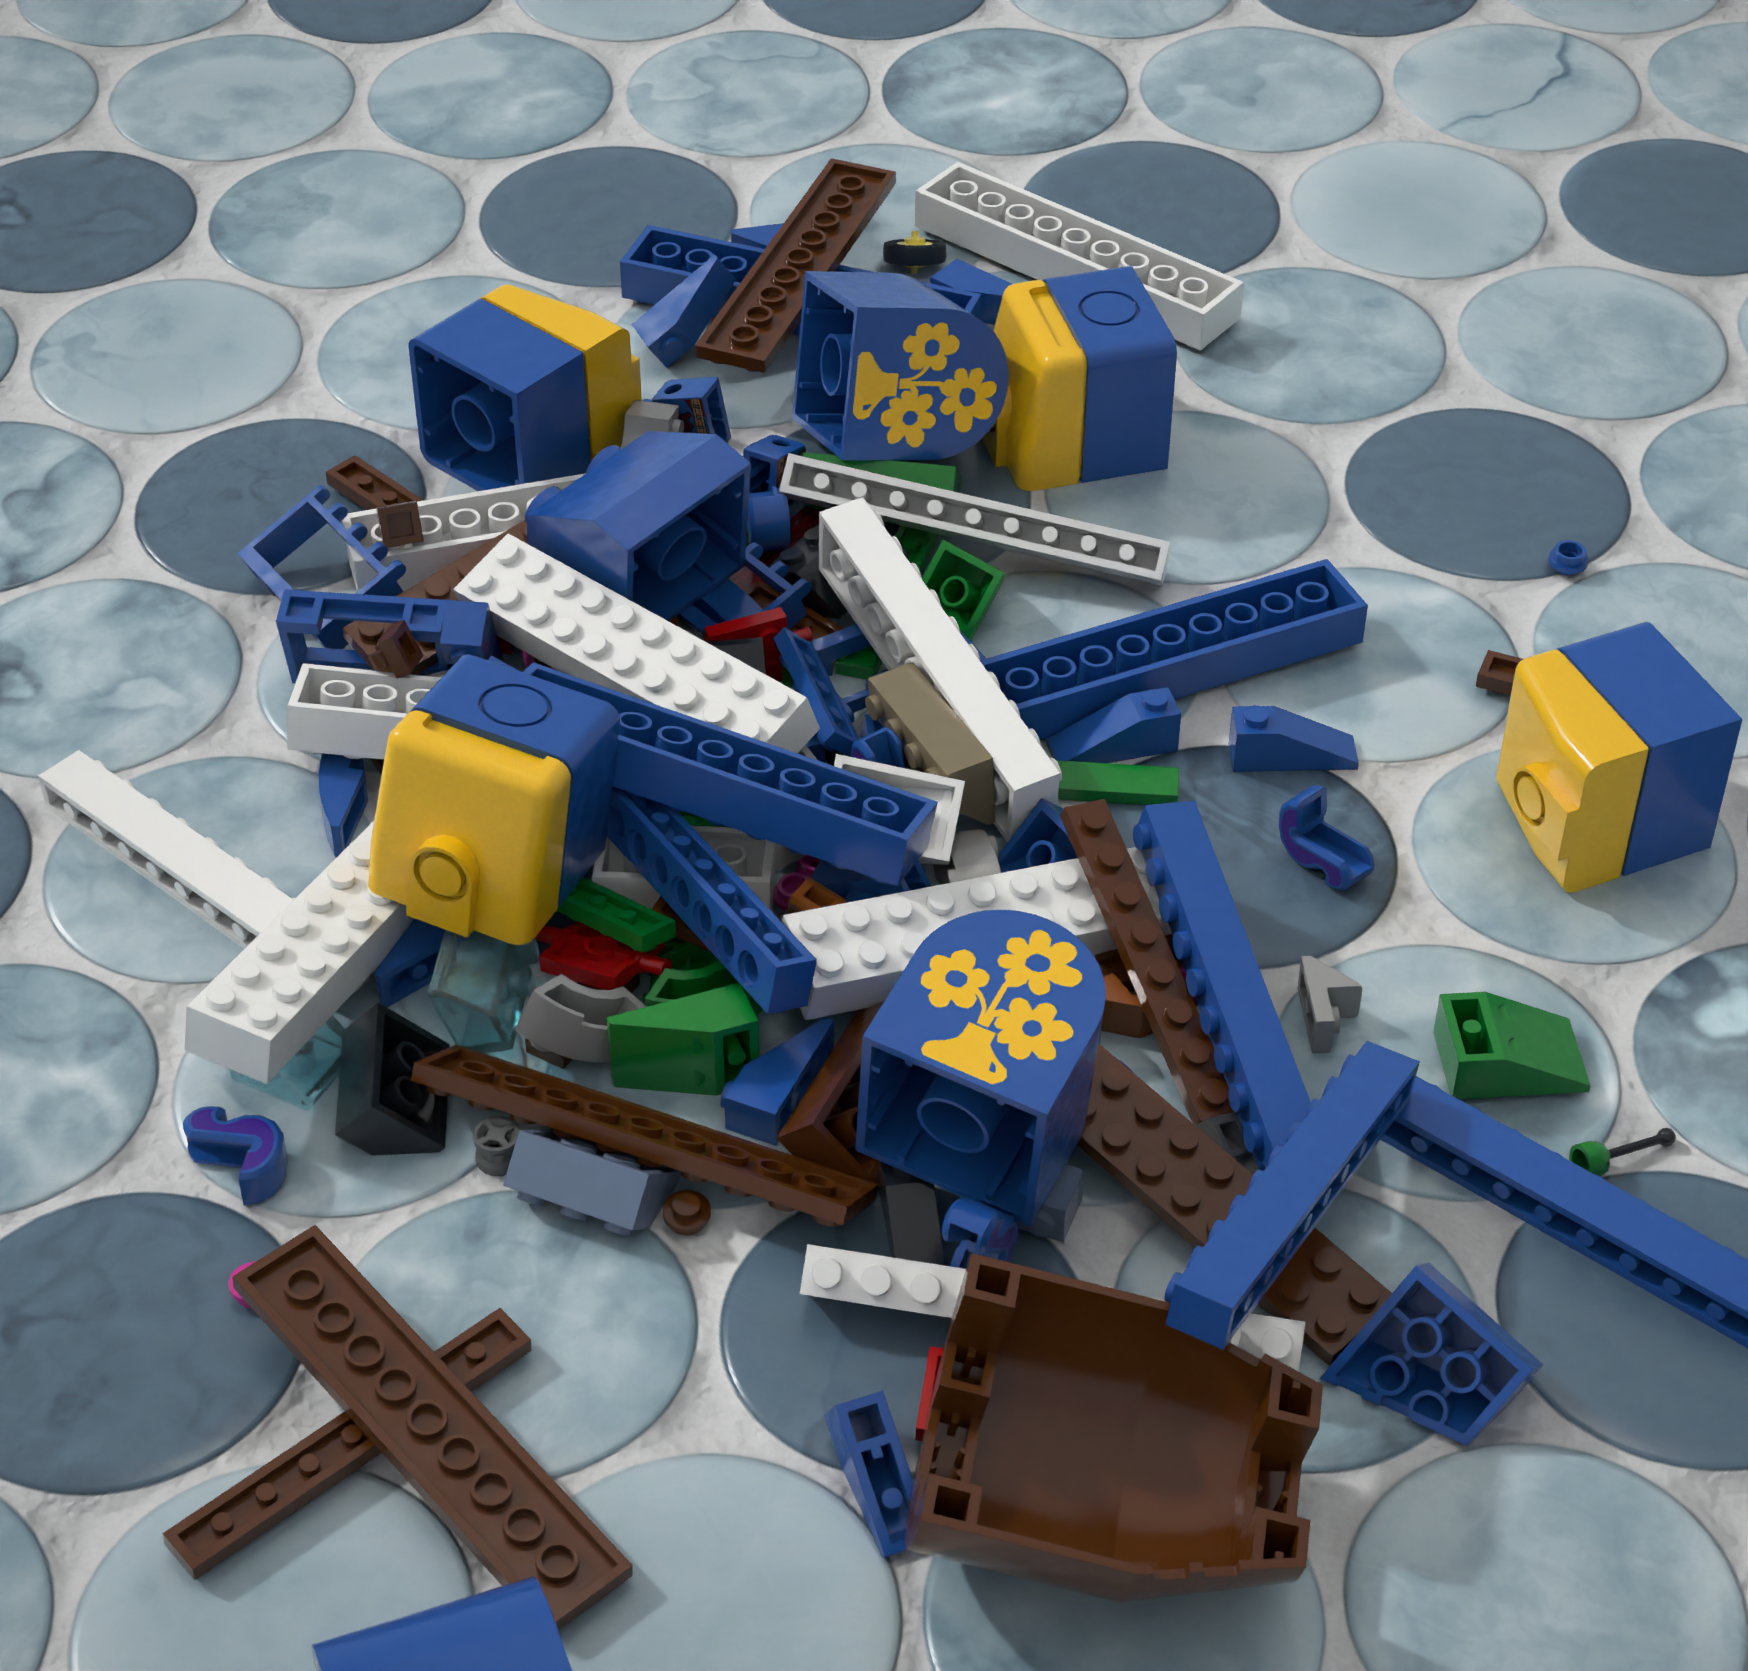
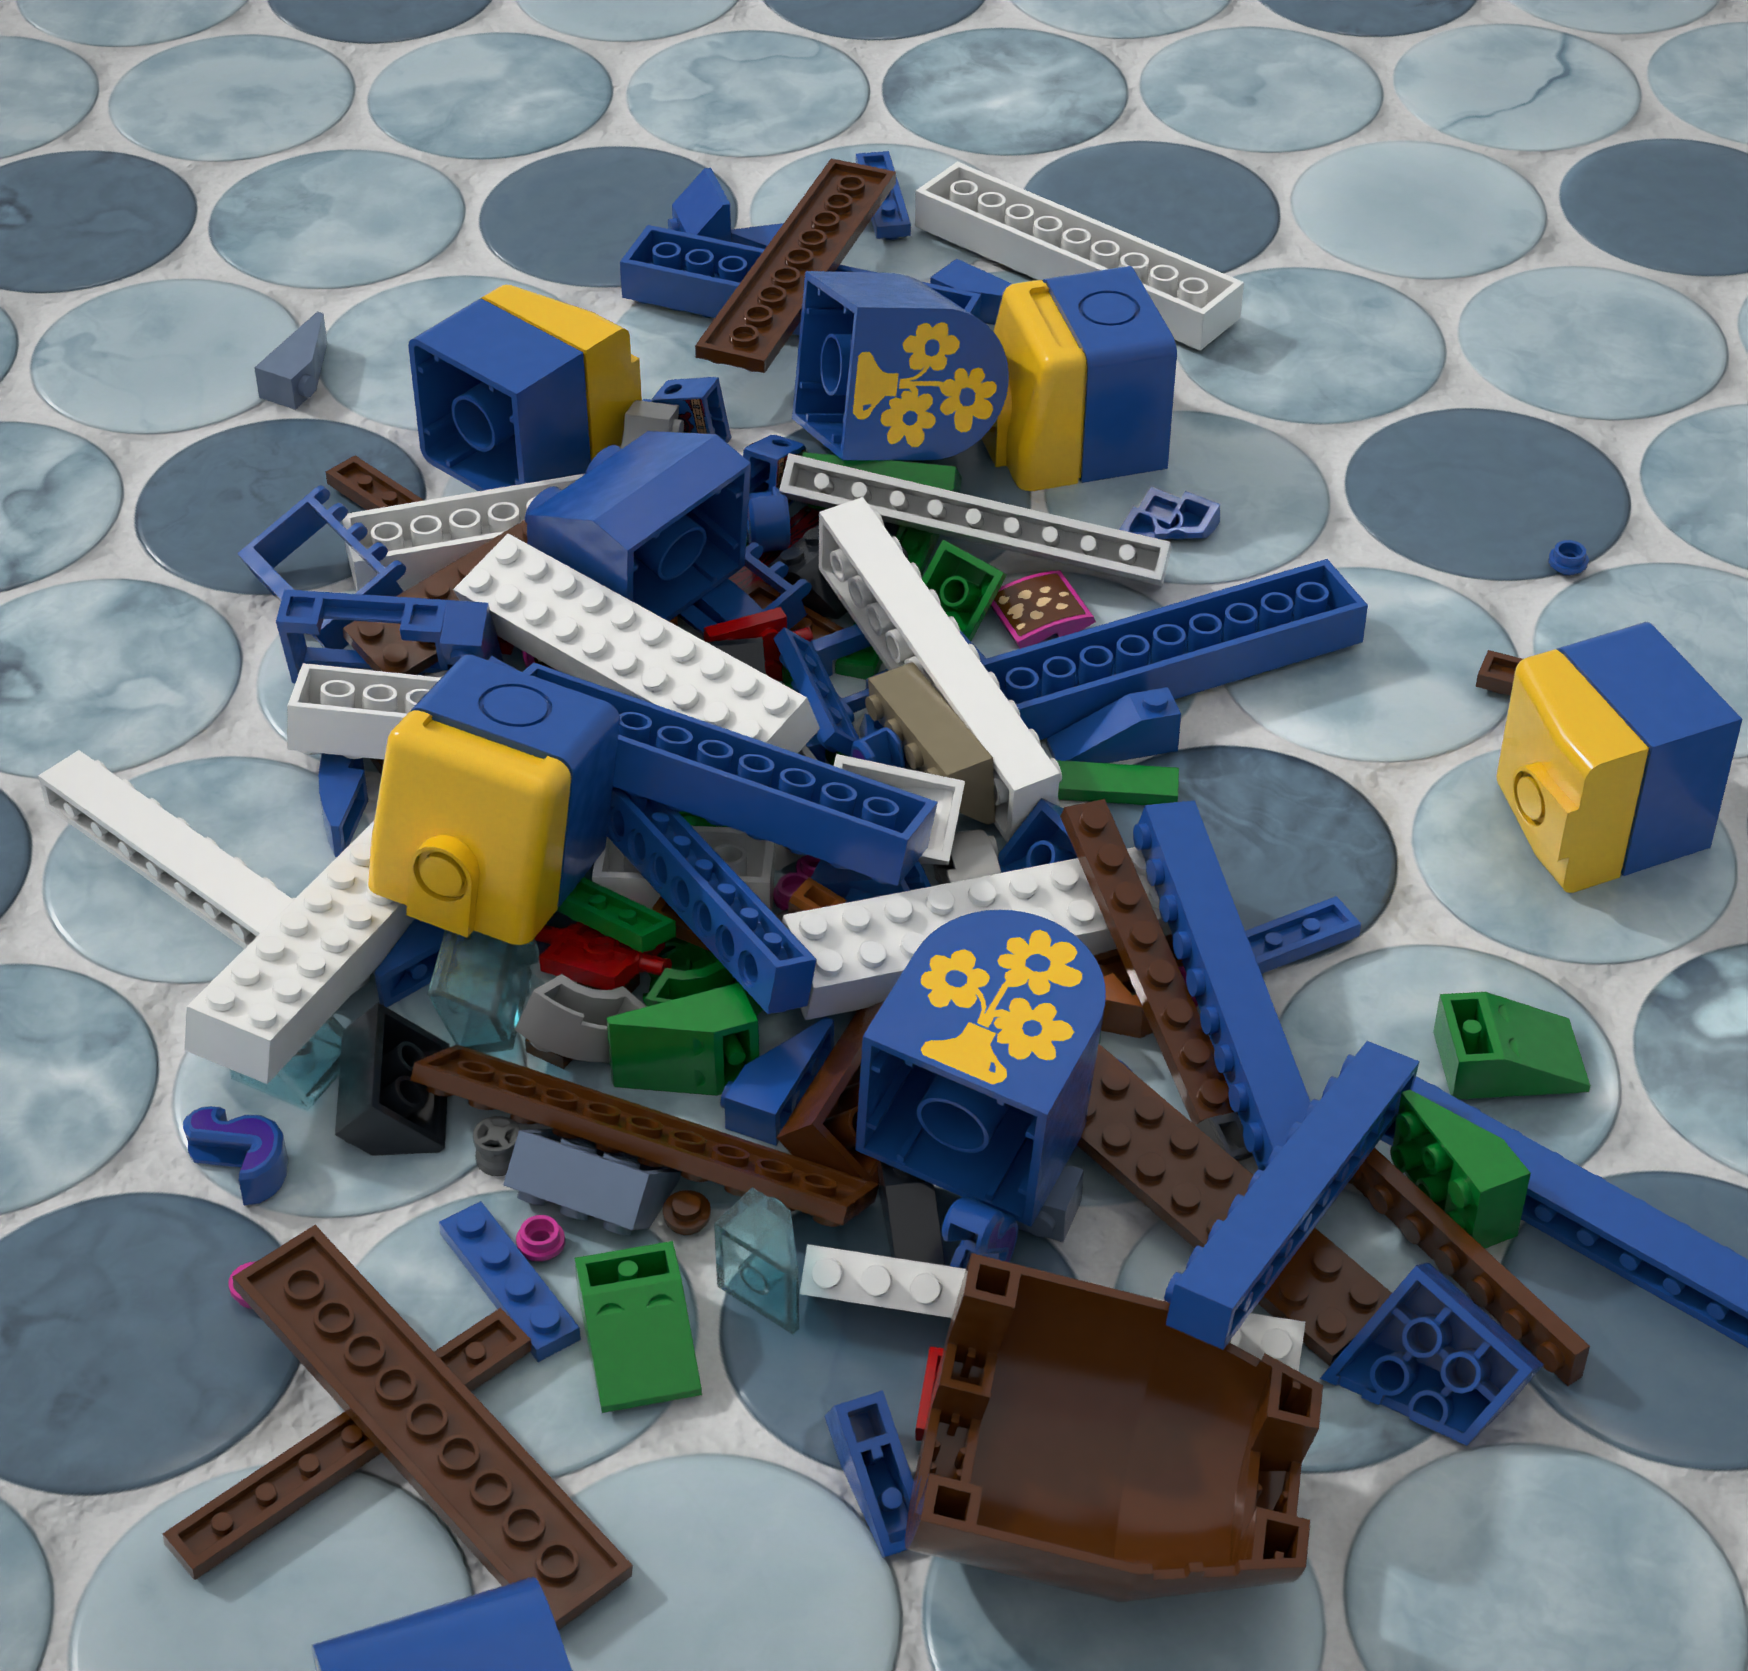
reddish brown tile [368,620,424,678] -> none
reddish brown tile [376,501,424,548] -> none
blue slope [631,254,736,368] -> none
black wheel [883,231,946,274] -> none
blue slope [1228,705,1359,772] -> none
blue animal [1279,785,1375,891] -> none
light grey slope [1297,956,1363,1053] -> none
hinge [1569,1128,1676,1177] -> none
none -> sand blue slope [254,311,328,410]
none -> blue plate [439,1201,581,1362]
none -> dark pink plate [516,1215,565,1262]
none -> green slope [574,1241,702,1413]
none -> blue slope [668,168,731,242]
none -> clear light blue slope [714,1187,800,1335]
none -> blue plate [856,151,911,240]
none -> slope [991,570,1096,649]
none -> blue slope [1119,487,1220,539]
none -> blue plate [1245,896,1361,974]
none -> reddish brown plate [1348,1147,1590,1386]
none -> green slope [1390,1089,1531,1249]

